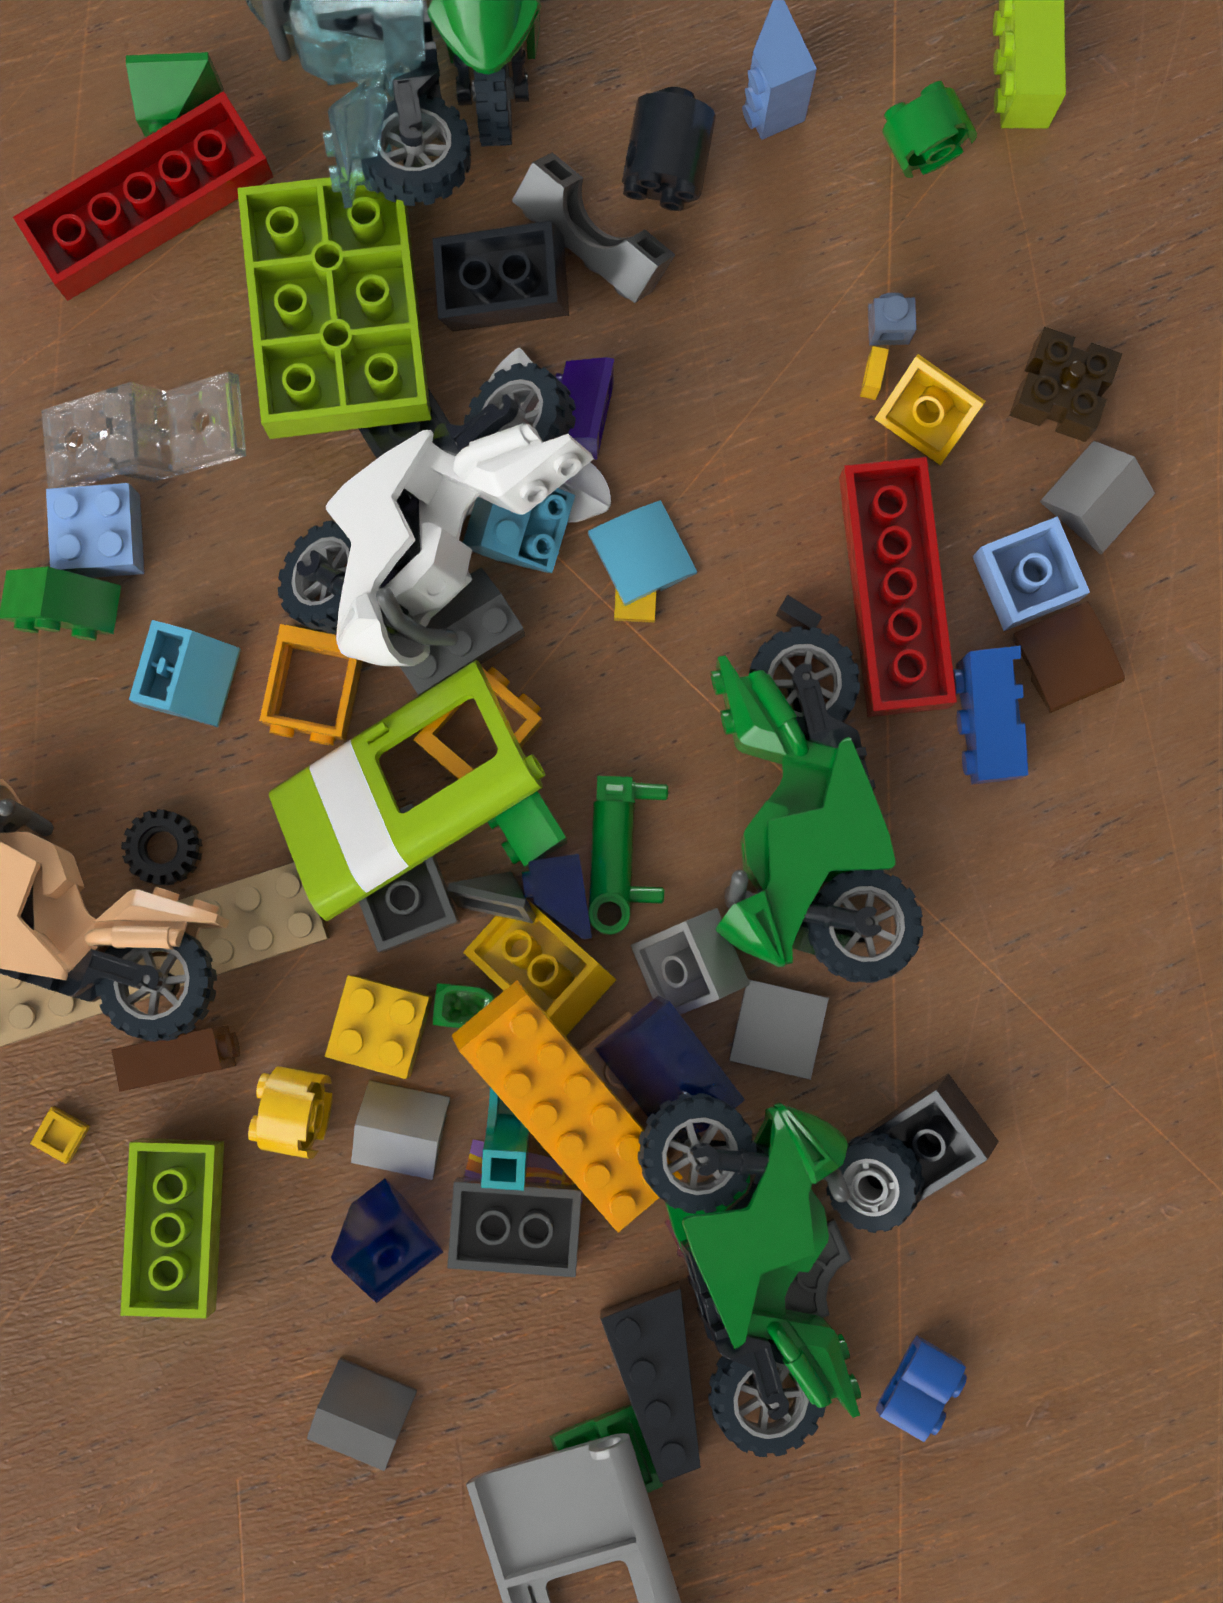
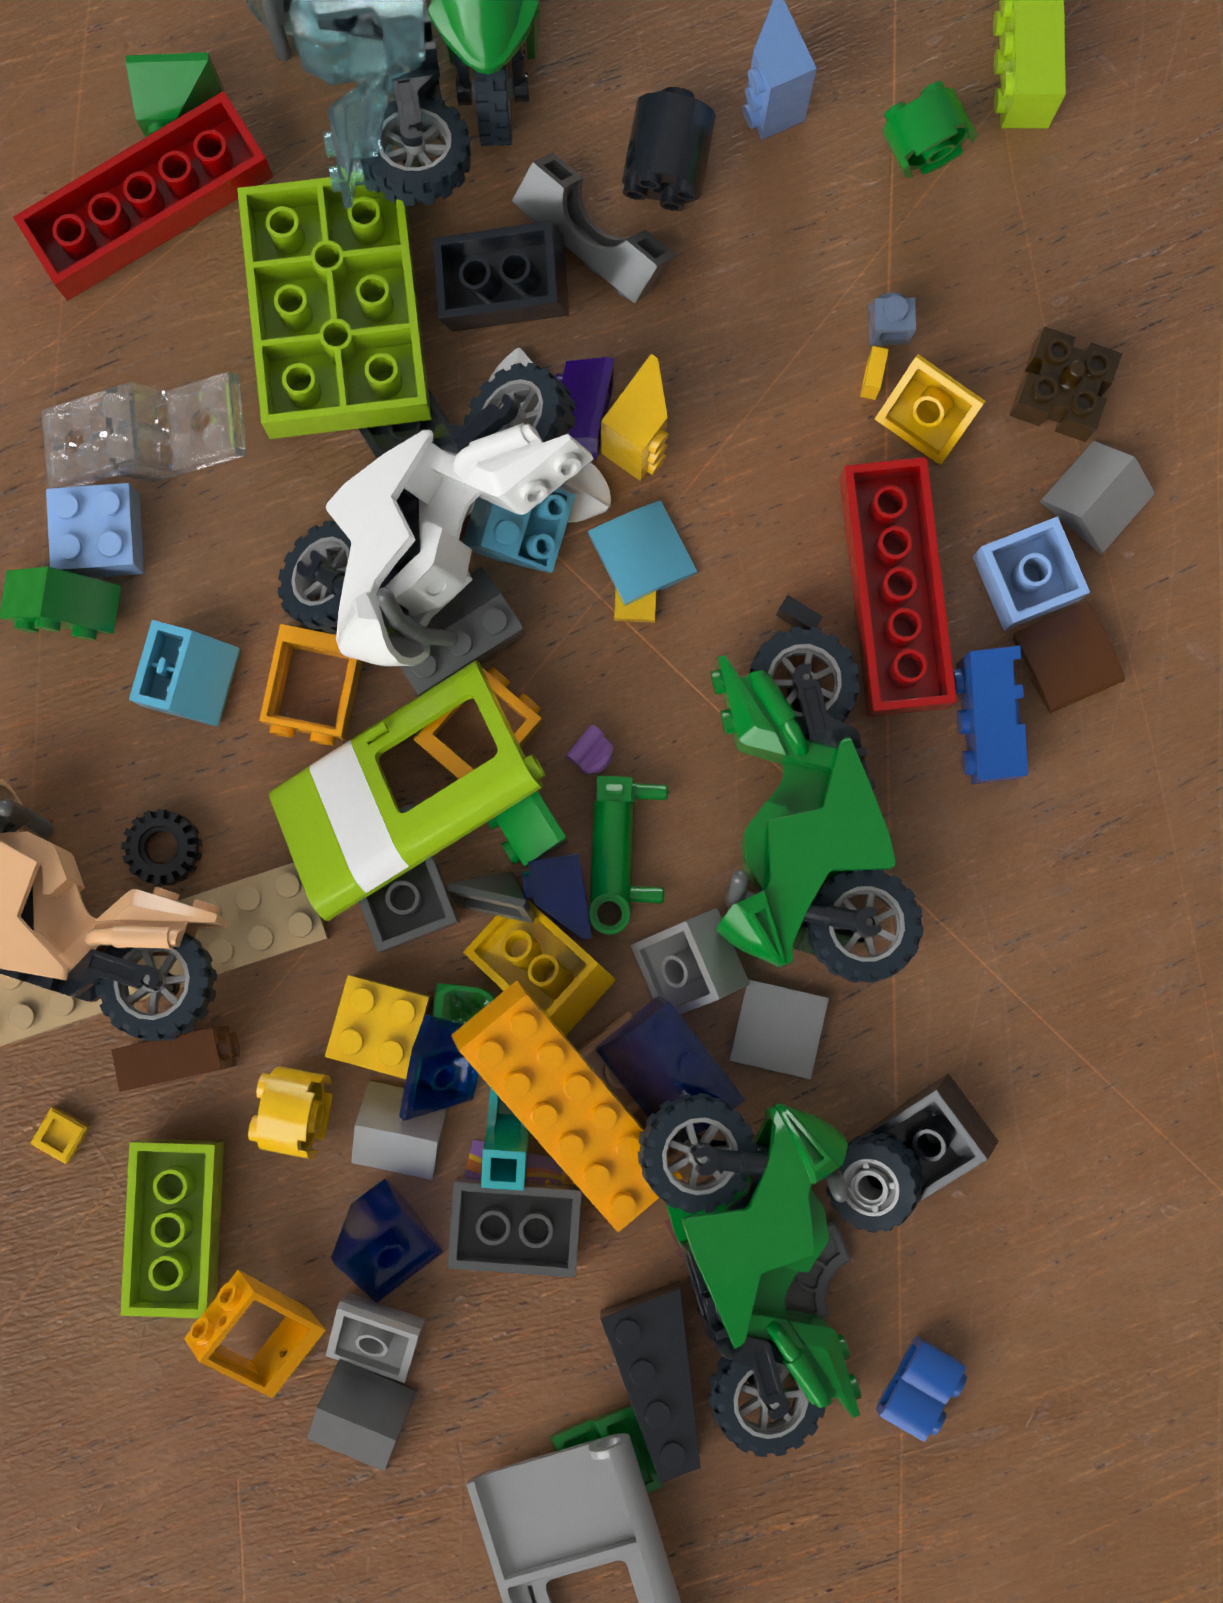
none -> light orange window [184,1270,326,1399]
none -> light grey slope [325,1292,426,1383]
none -> clear blue slope [399,1015,479,1121]
none -> medium lavender plate [565,724,614,774]
none -> yellow slope [601,354,669,482]

